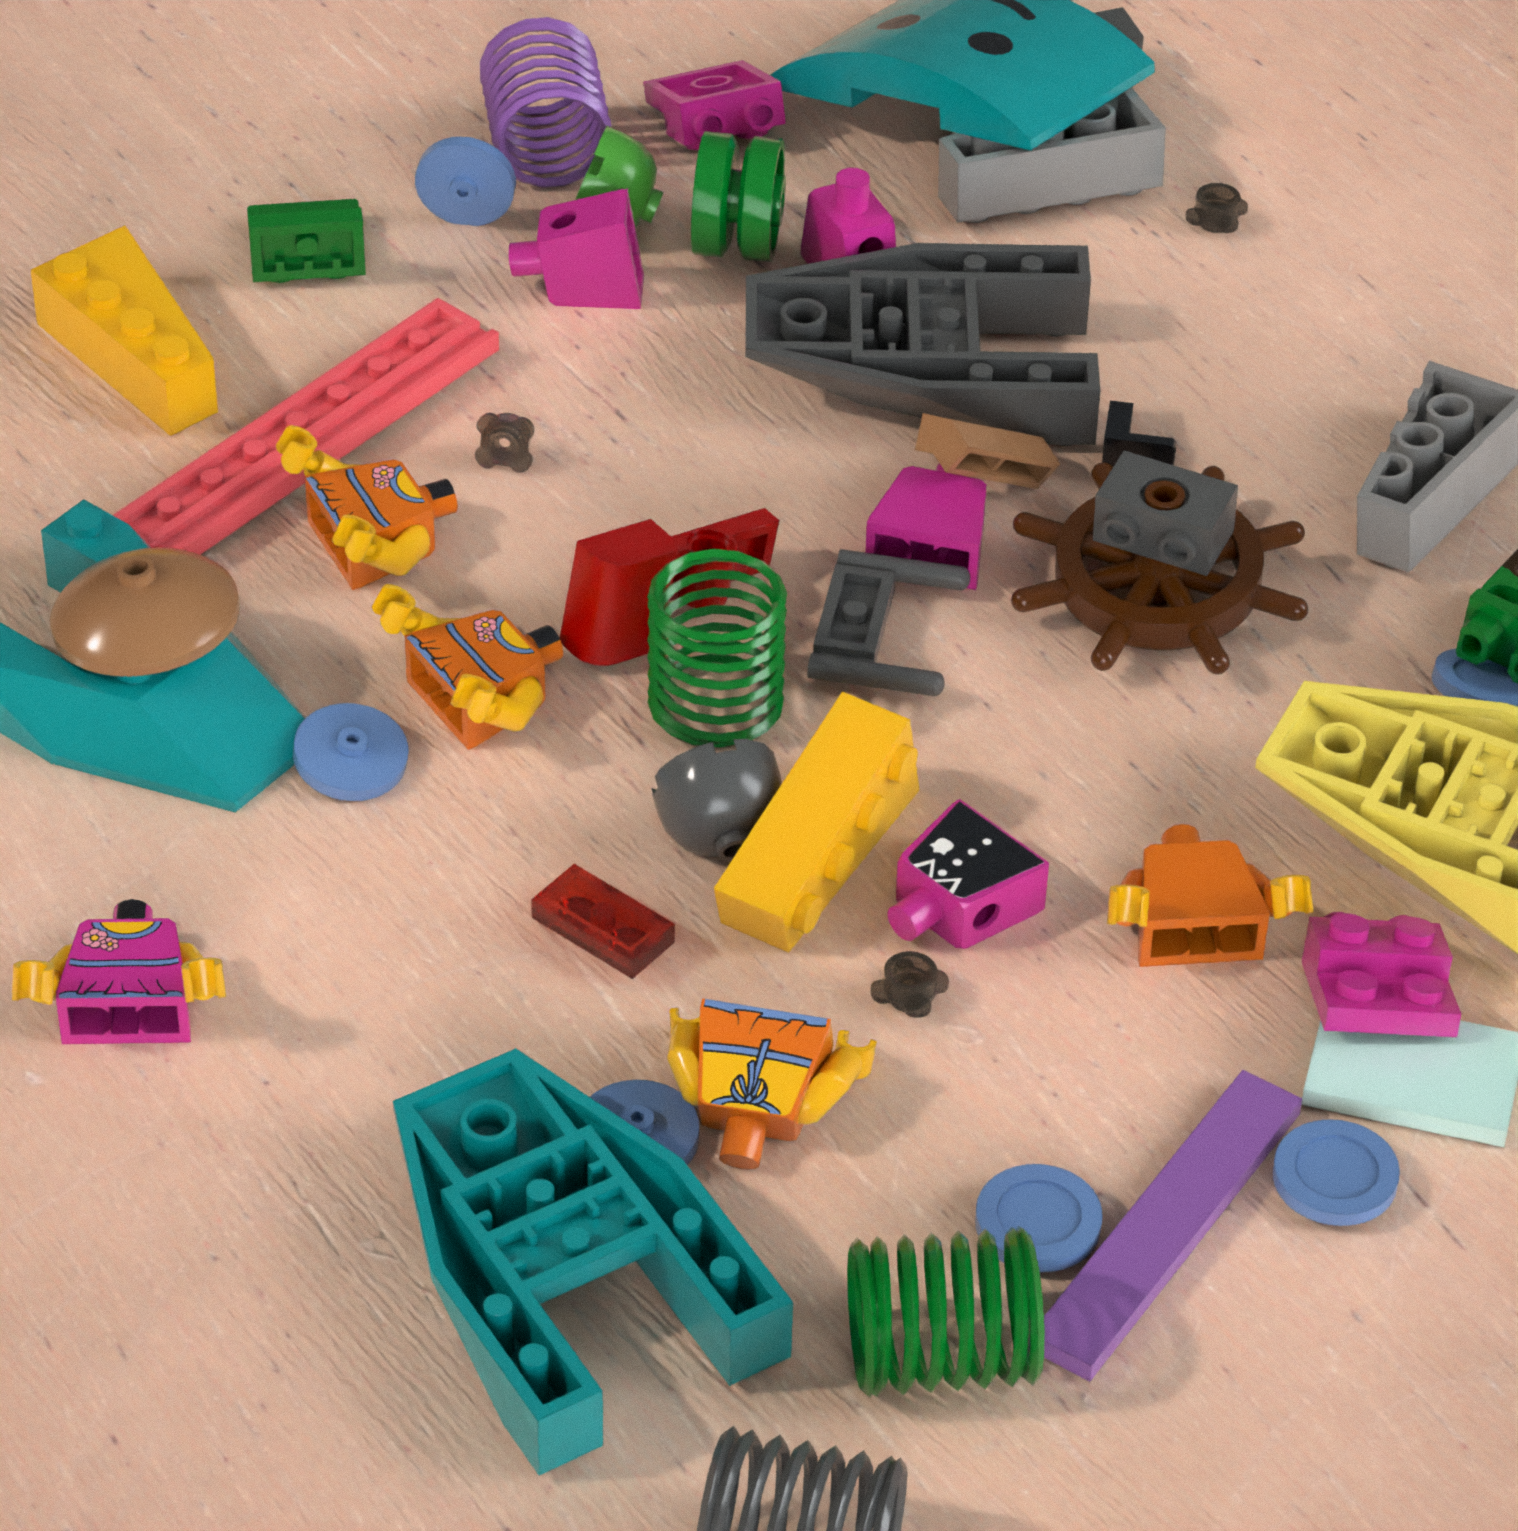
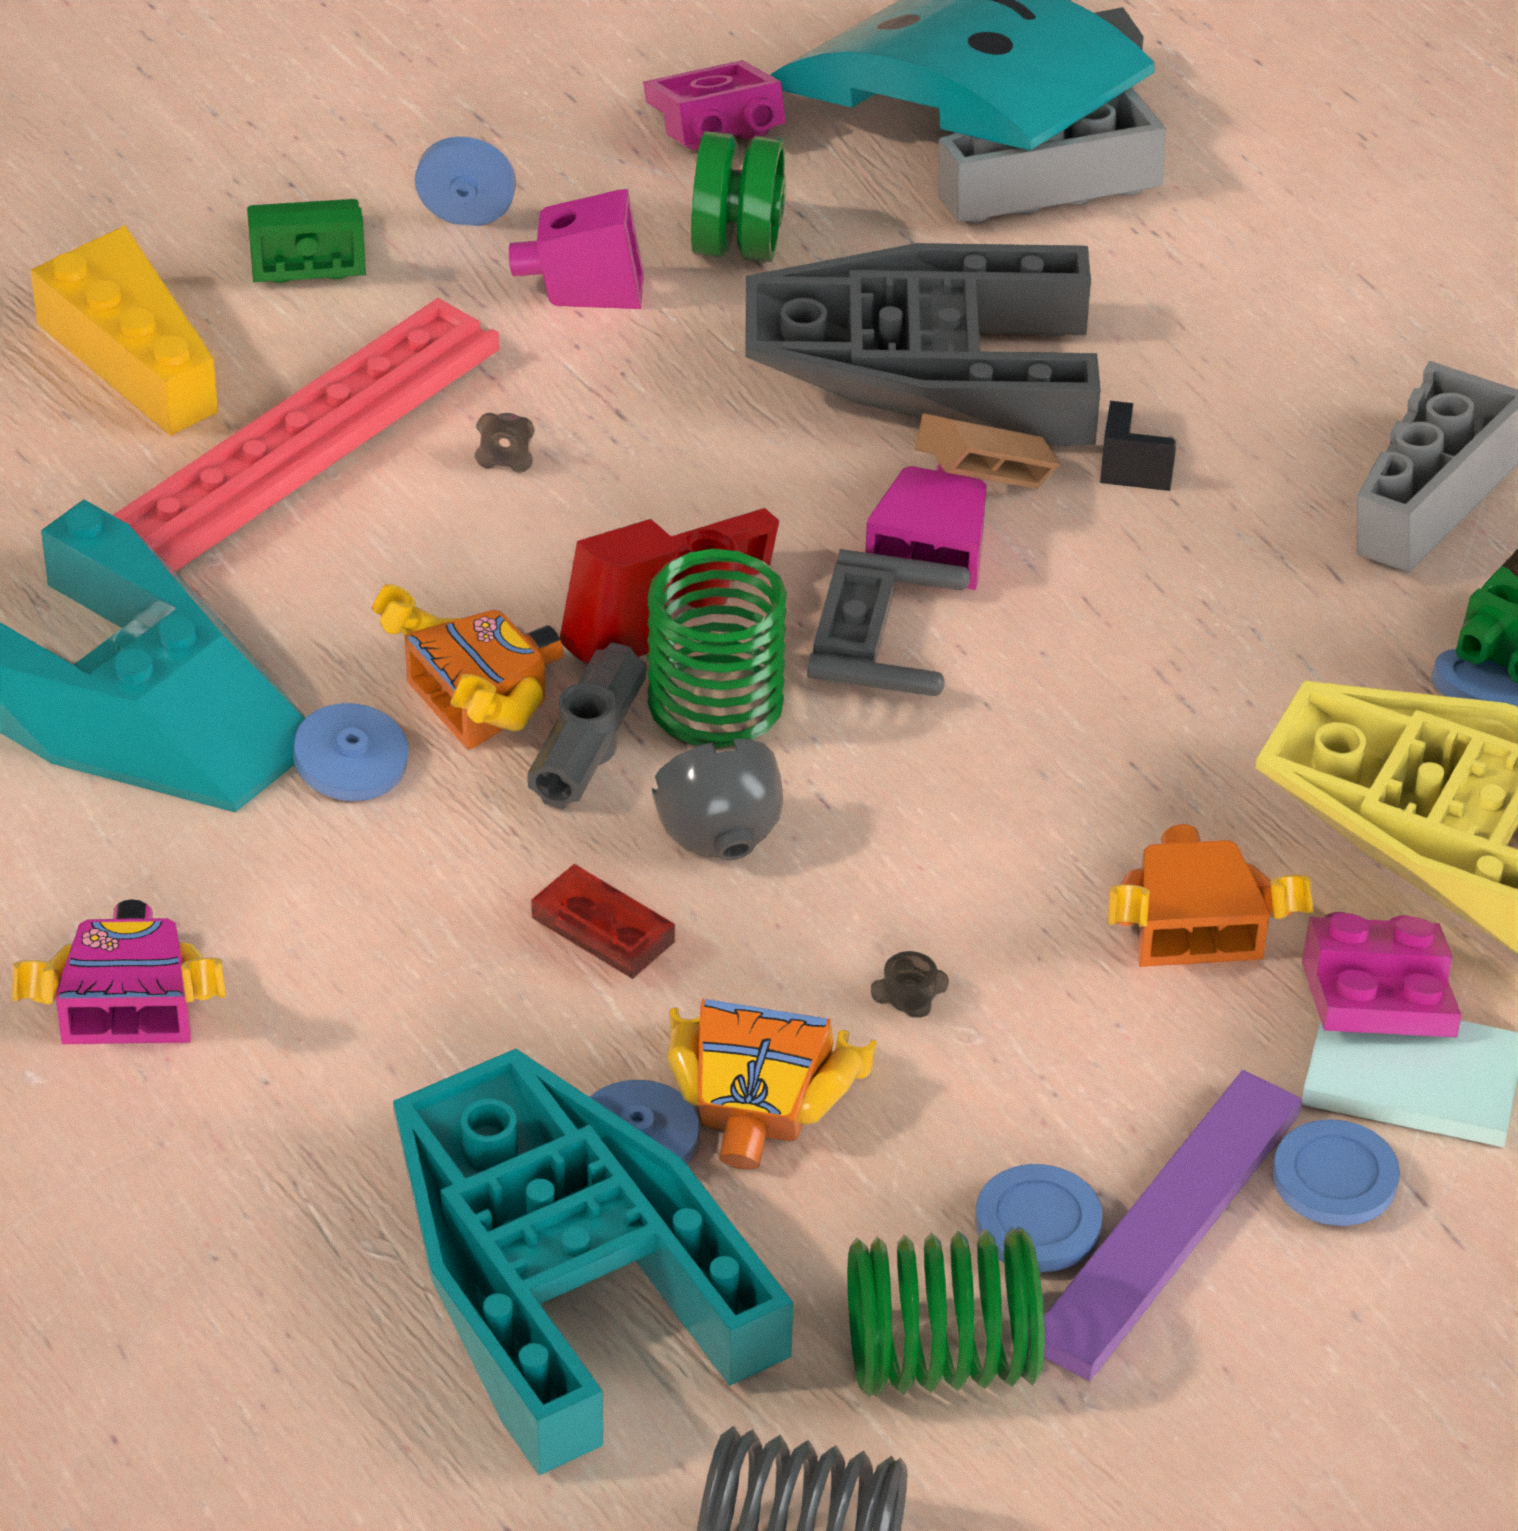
medium nougat dish [50,547,240,677] -> none
torso [276,425,458,590] -> none
medium lavender piece [480,17,612,188] -> none
bright green cylinder [575,126,664,228] -> none
yellow wedge [713,691,920,953] -> none
dark pink torso [800,168,896,264] -> none
torso [887,799,1049,949] -> none
reddish brown brick [1011,450,1308,675] -> none
clear smoke plate [1185,183,1248,233] -> none
none -> dark grey piece [527,642,647,809]

